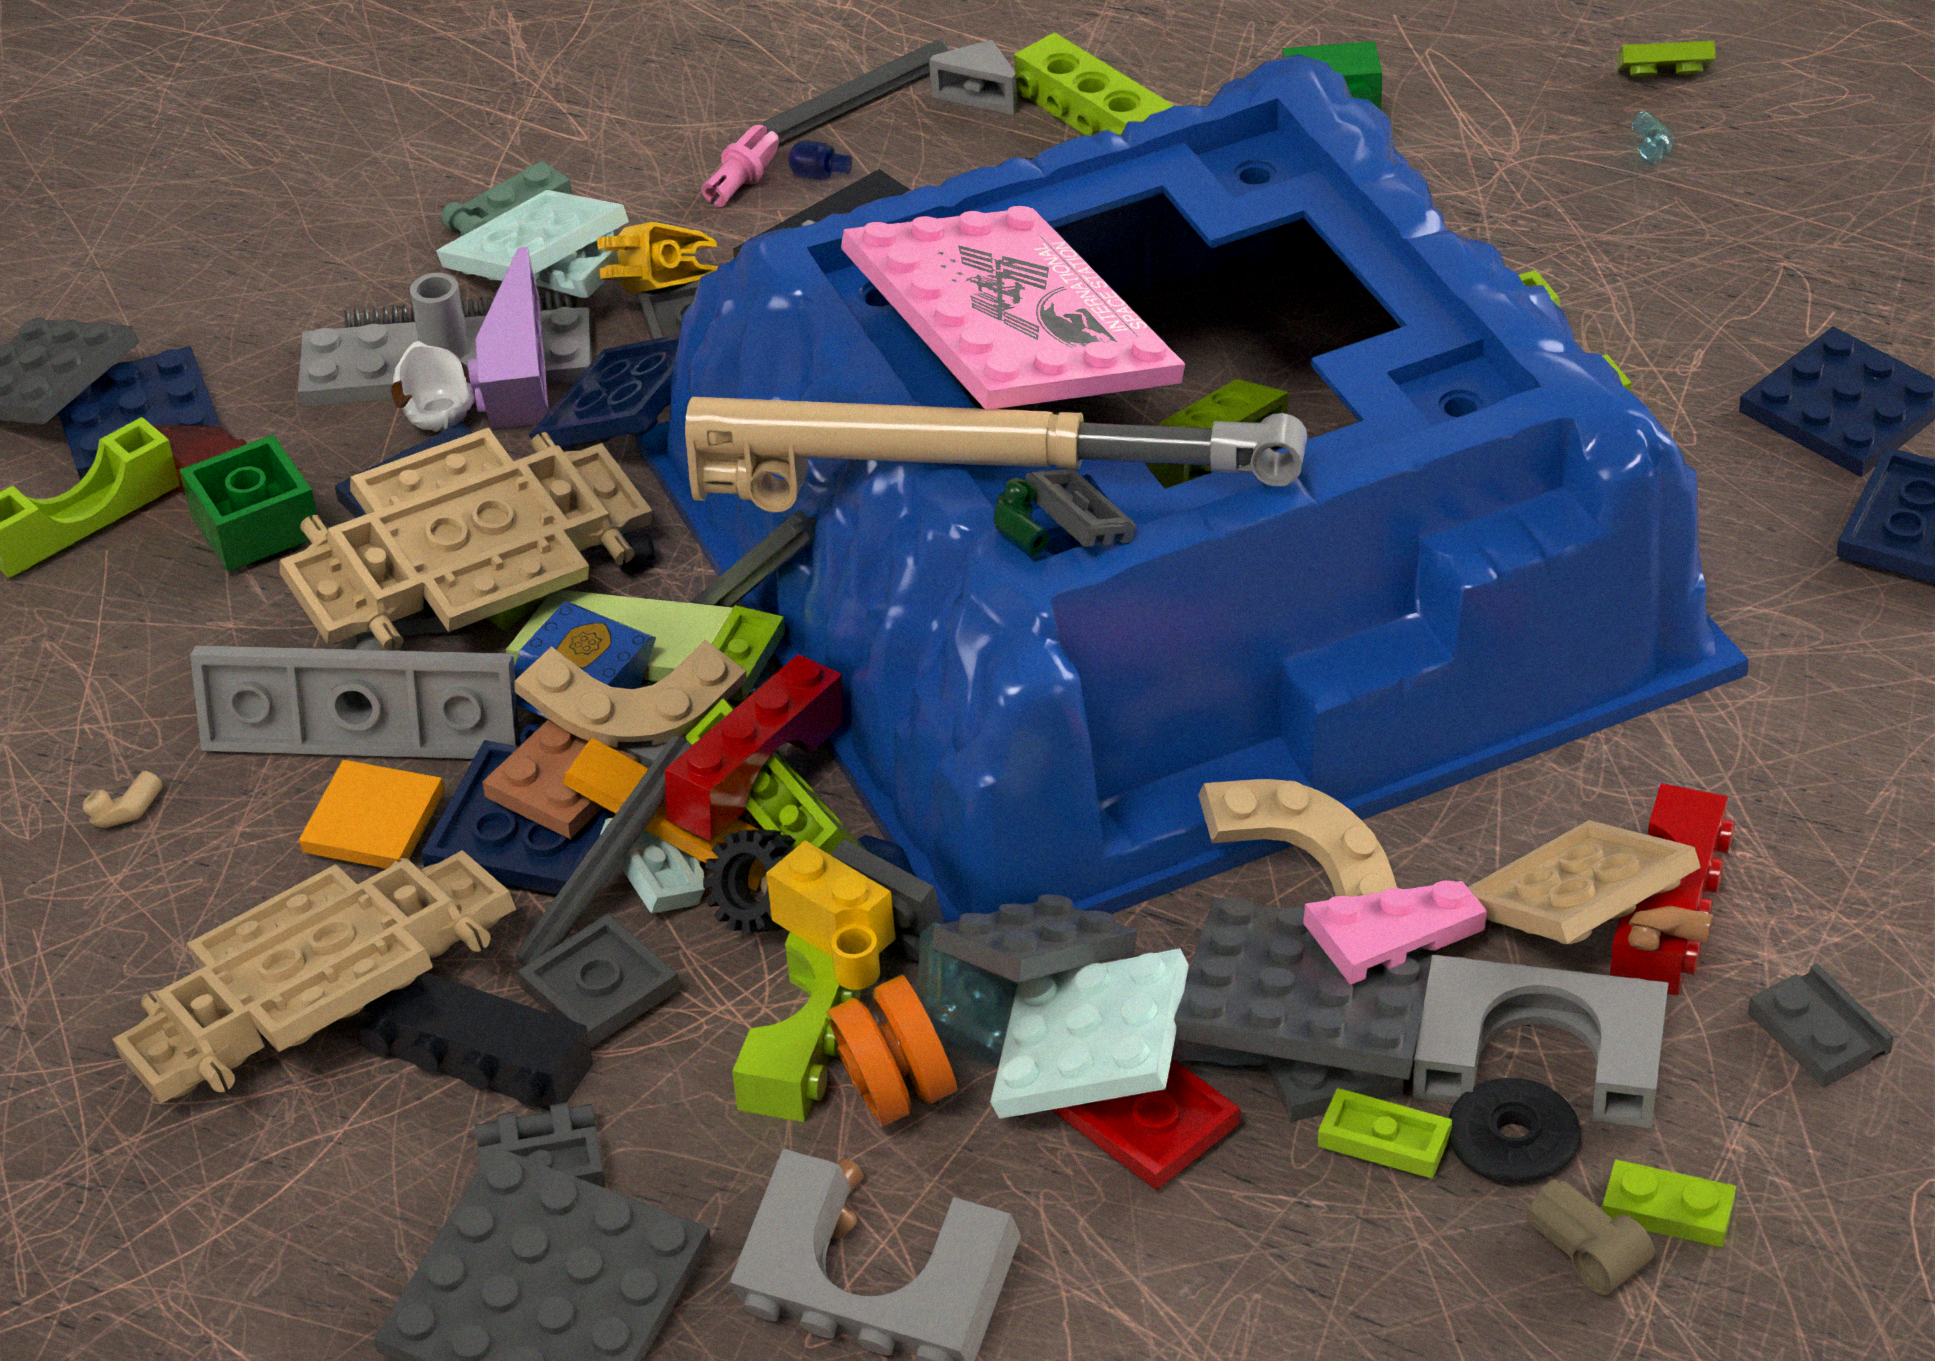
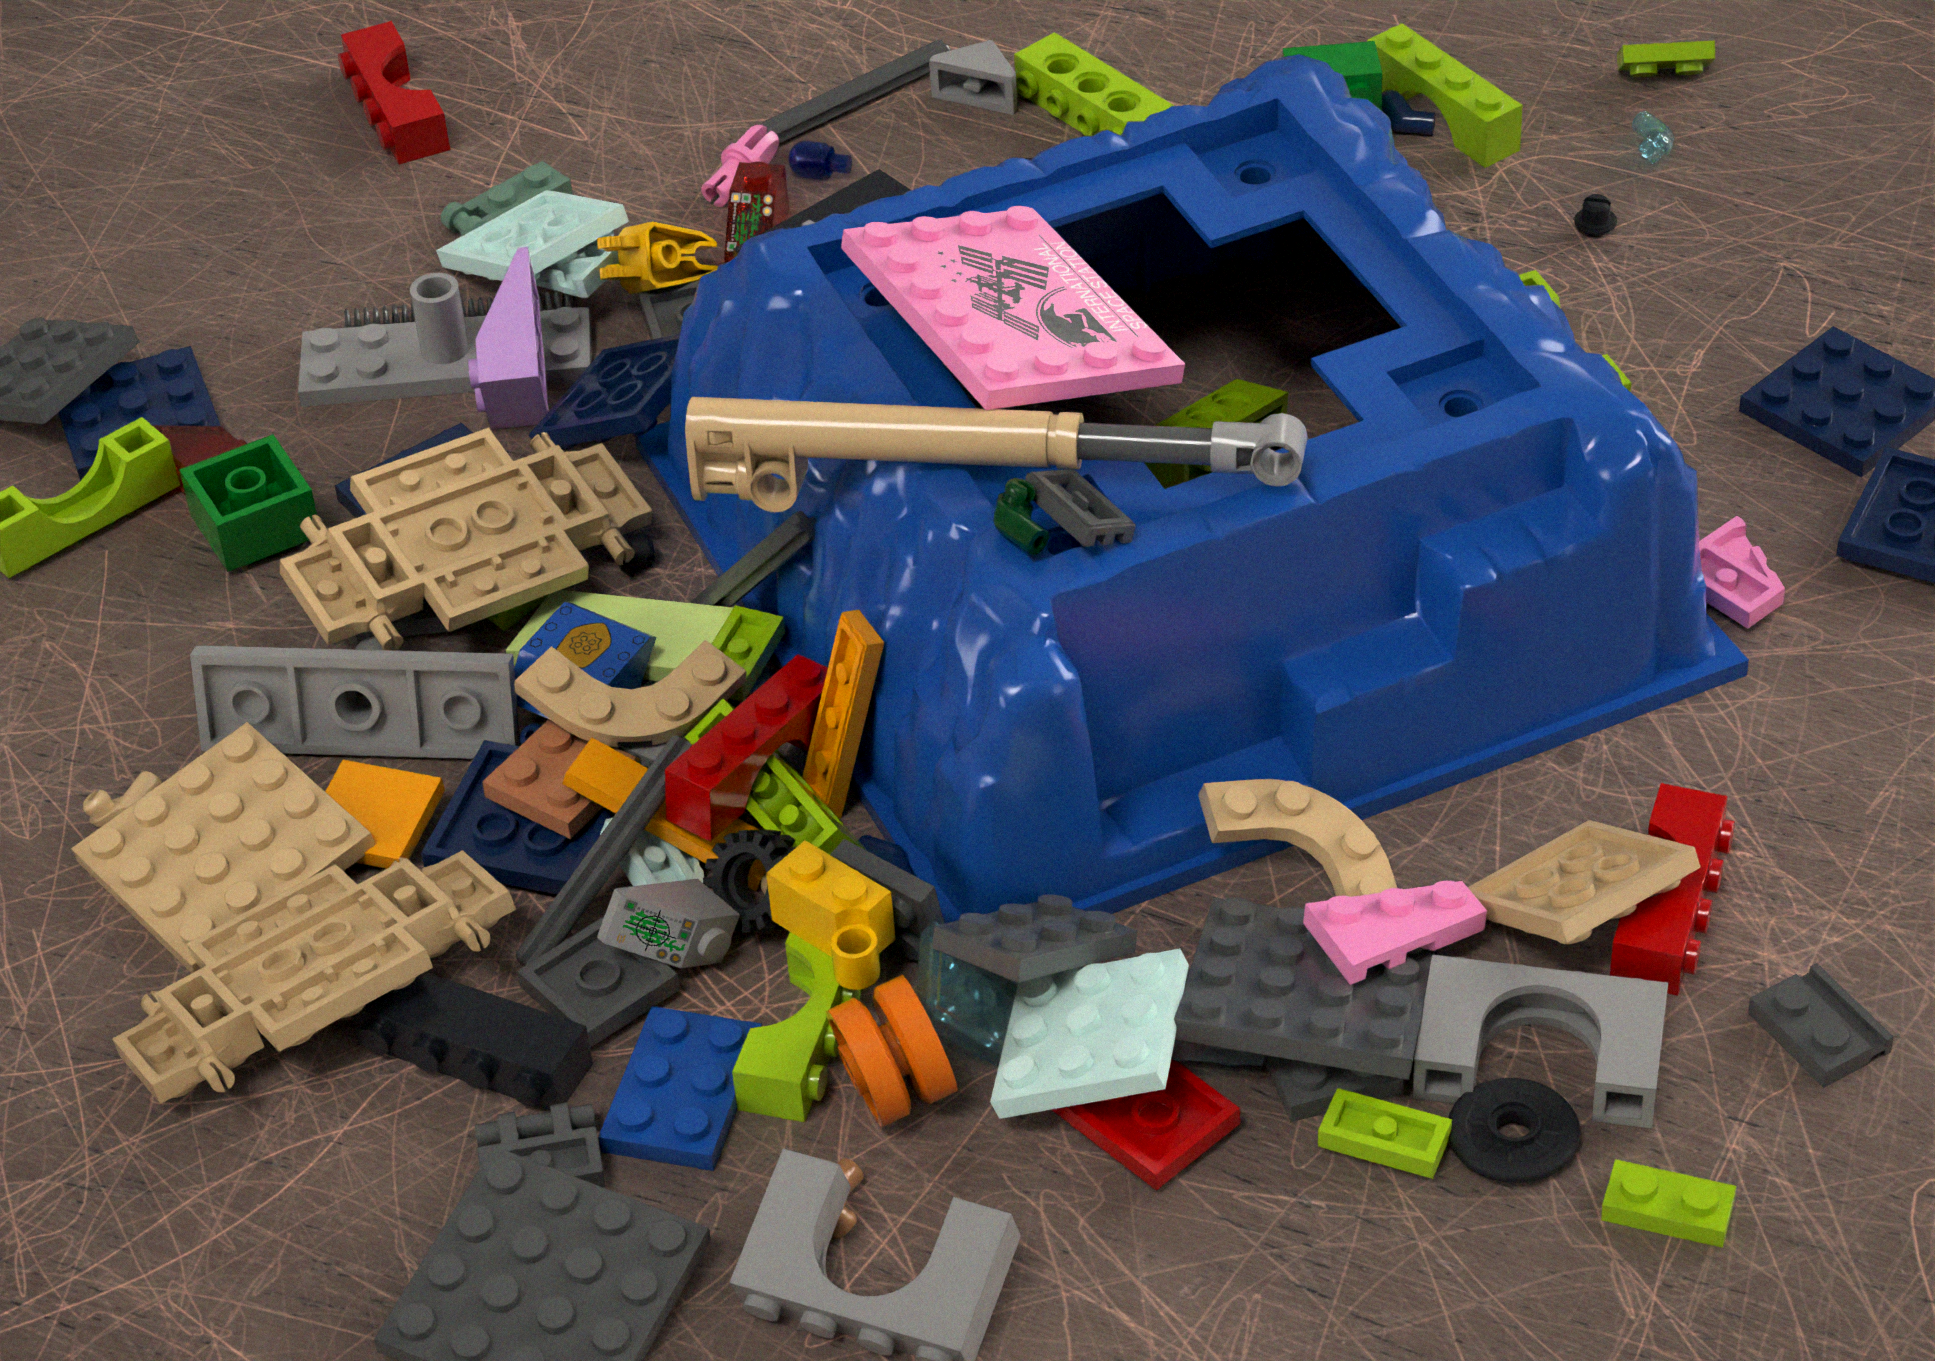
white hair [391,341,476,432] -> none
dark tan piece [1527,1179,1655,1295] -> none
medium nougat arm [1628,906,1713,951] -> none
none -> tan plate [71,722,376,973]
none -> red arch [338,21,450,165]
none -> light grey slope [597,879,740,968]
none -> blue plate [598,1006,762,1171]
none -> clear red slope [724,161,789,263]
none -> light orange tile [802,610,884,819]
none -> lime arch [1367,23,1523,168]
none -> dark blue arm [1382,90,1436,135]
none -> black piece [1574,194,1617,236]
none -> bright pink wing [1699,516,1785,629]

